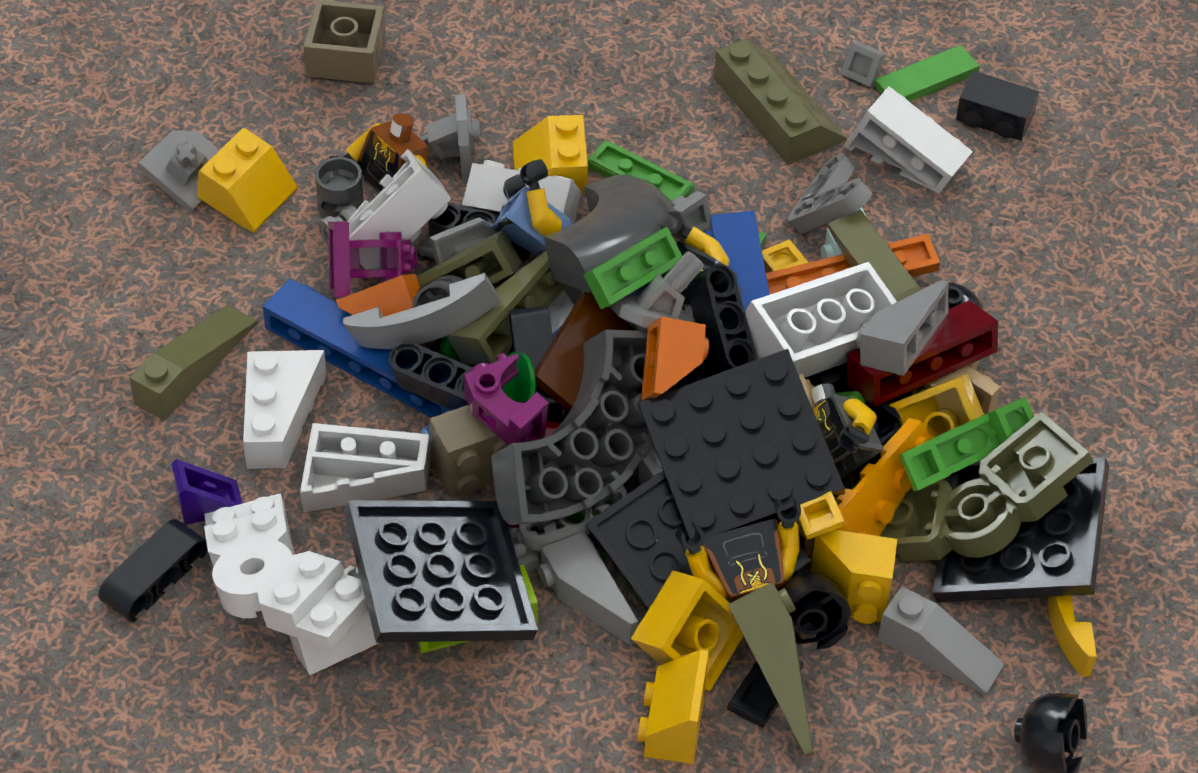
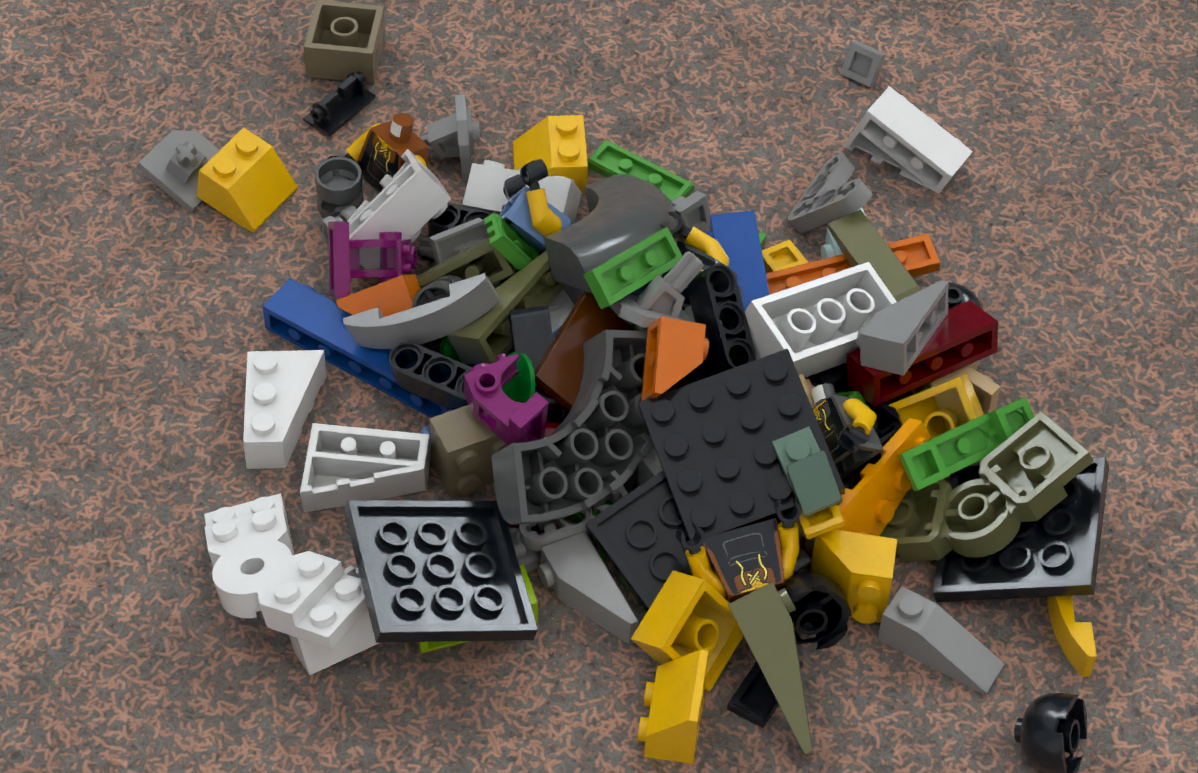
black beam [98,519,208,622] -> none
olive slope [129,305,257,421] -> none
dark purple slope [171,459,243,525] -> none
olive slope [714,39,847,165] -> none
bright green tile [874,45,980,102] -> none
black brick [956,71,1039,141] -> none
none -> black hinge [303,71,376,136]
none -> bright green tile [484,212,539,271]
none -> sand green slope [772,427,842,518]

